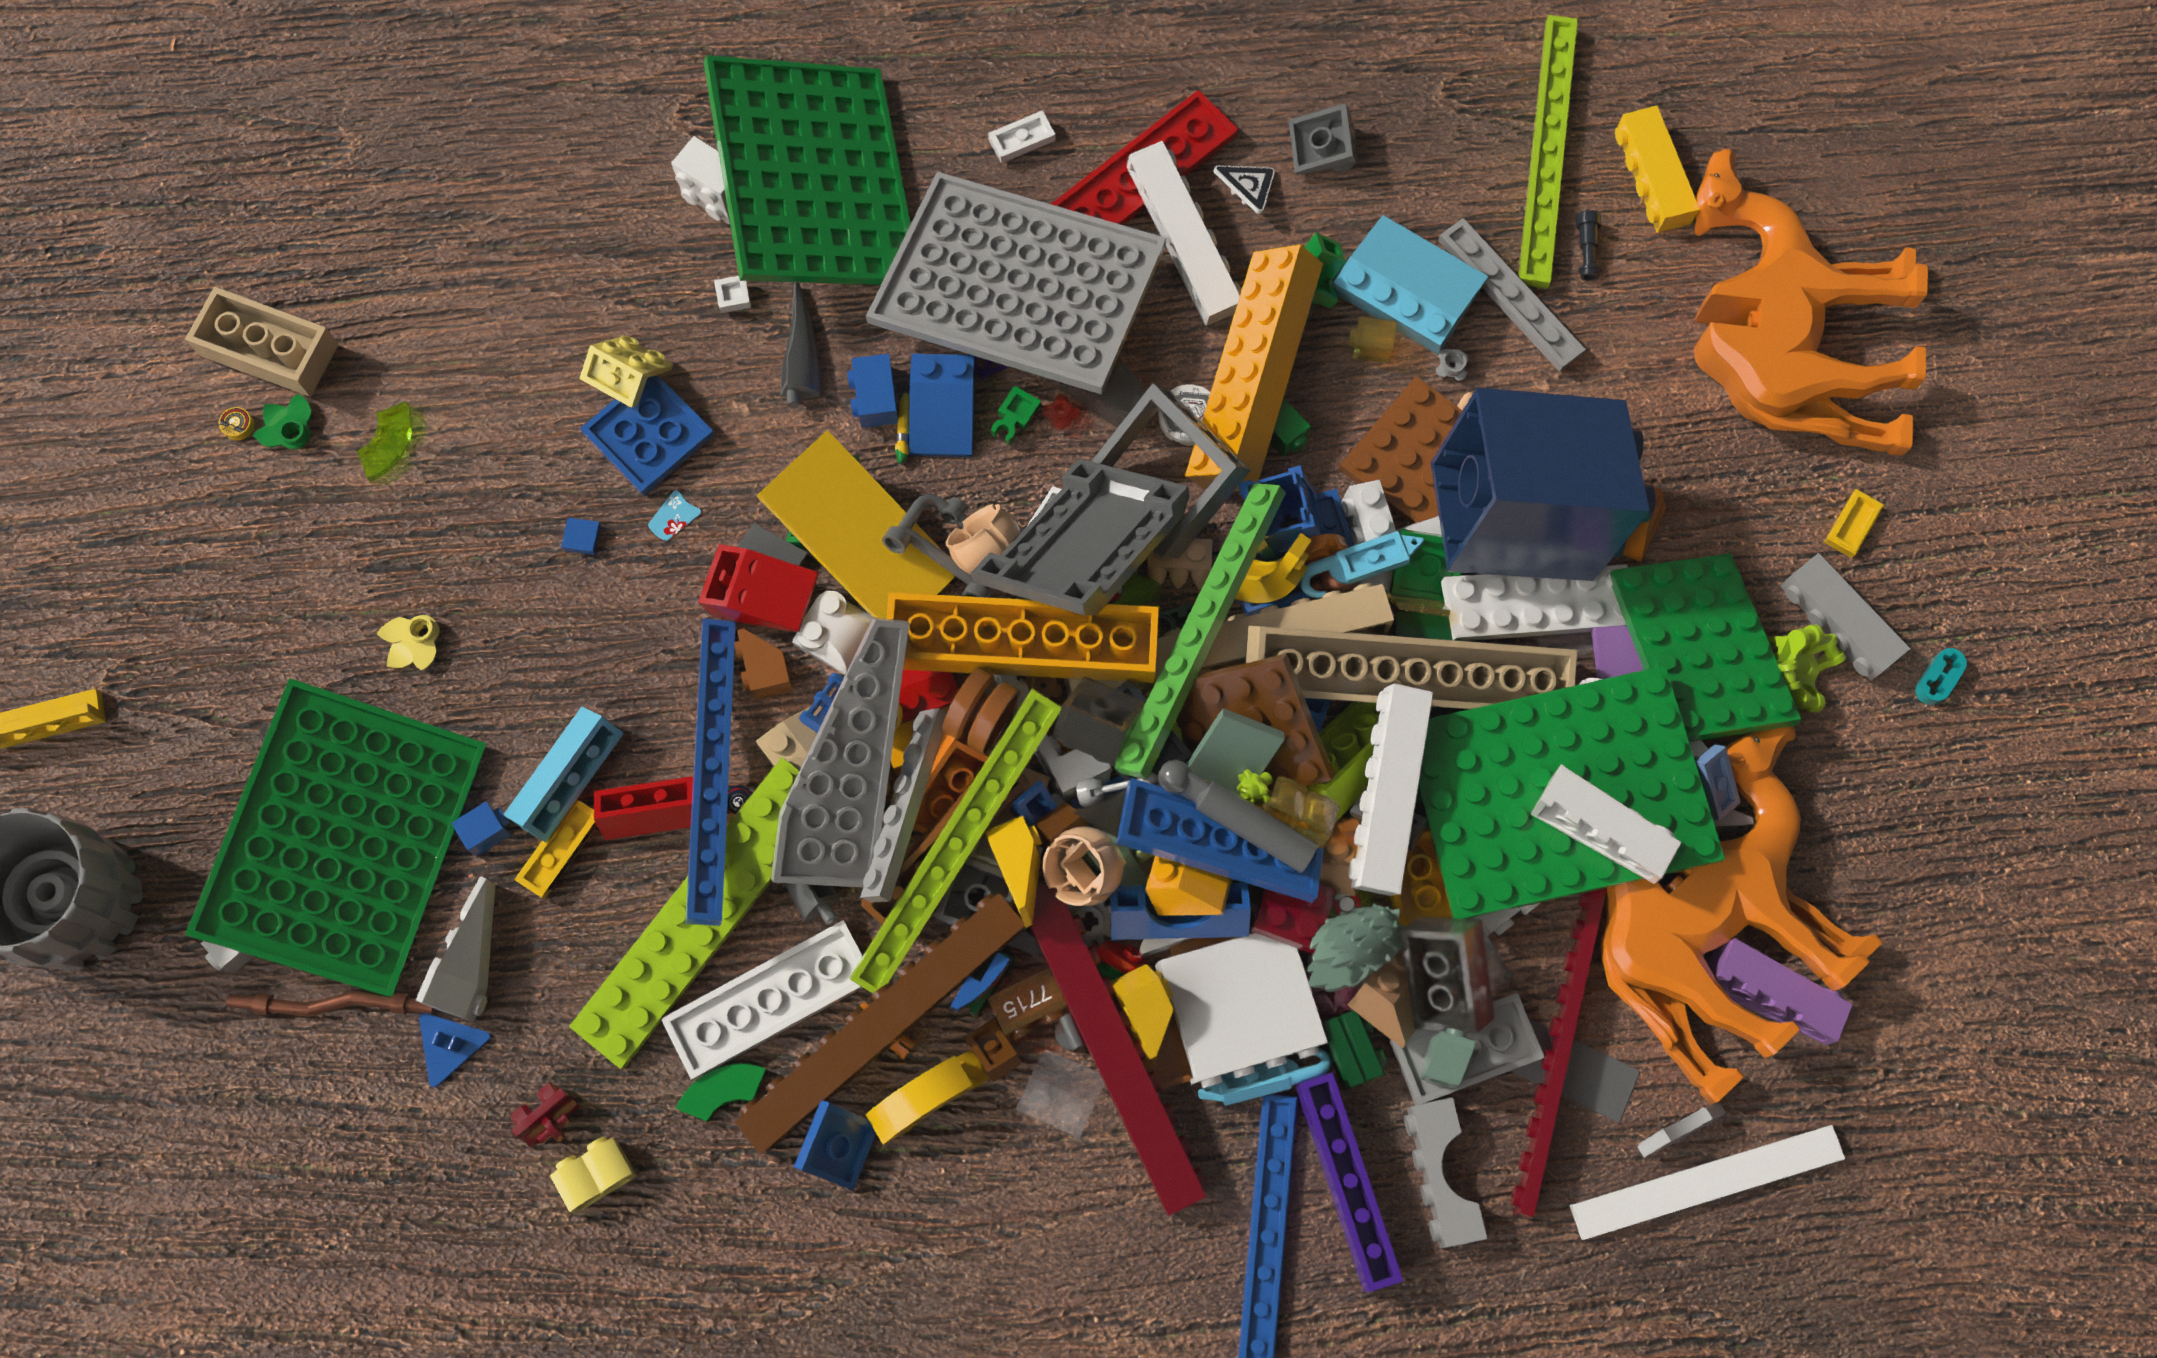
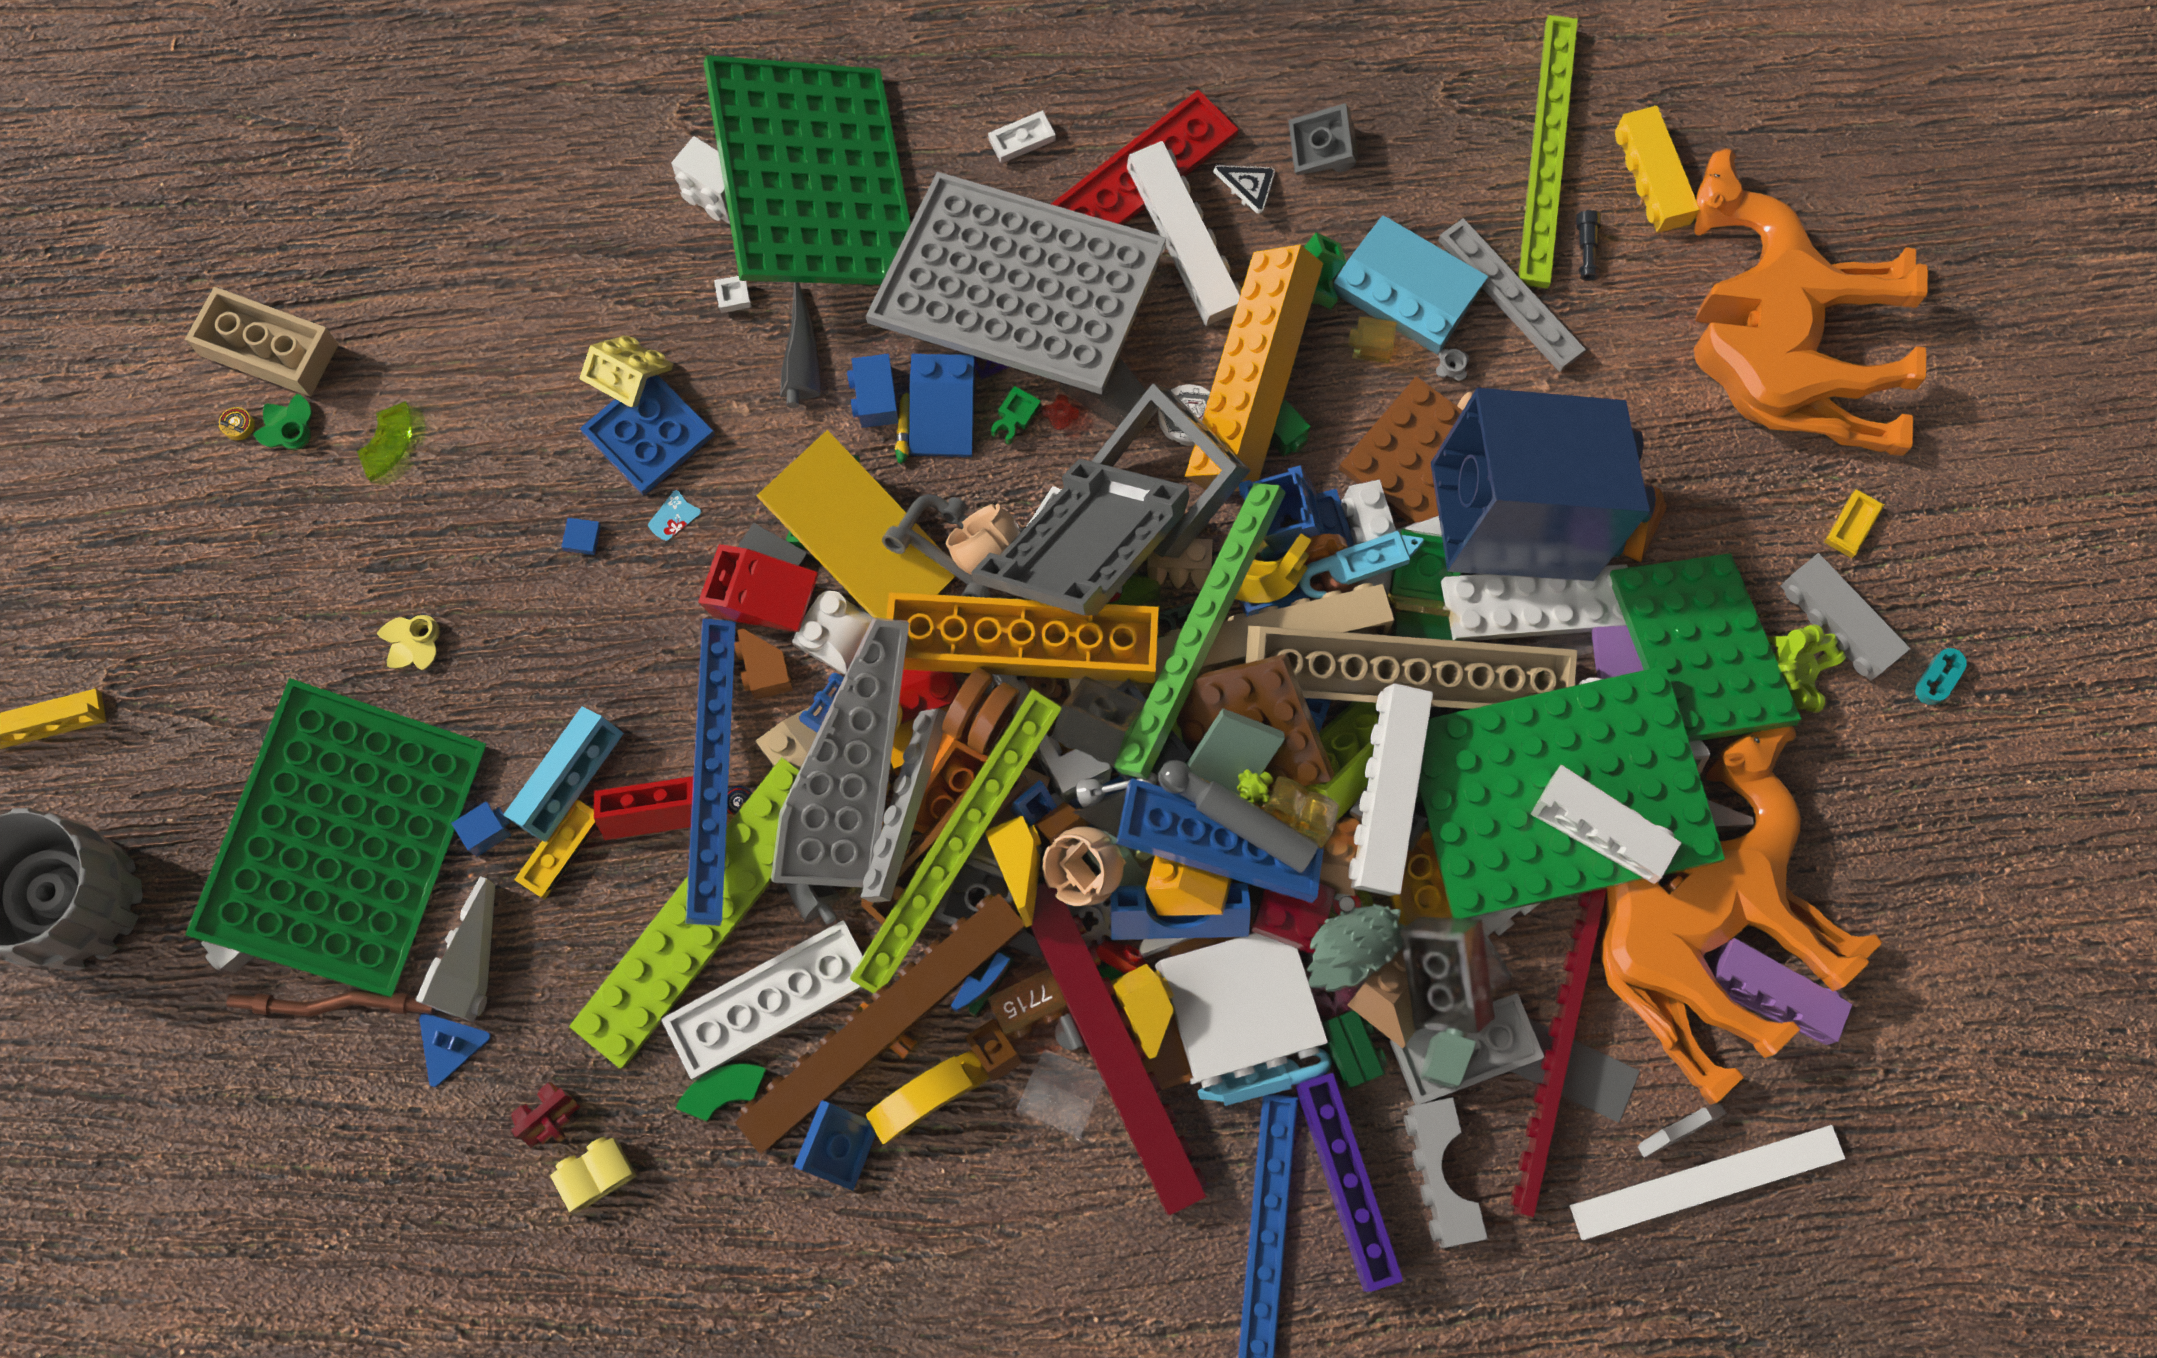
medium blue plate [1695,744,1741,821] -> none

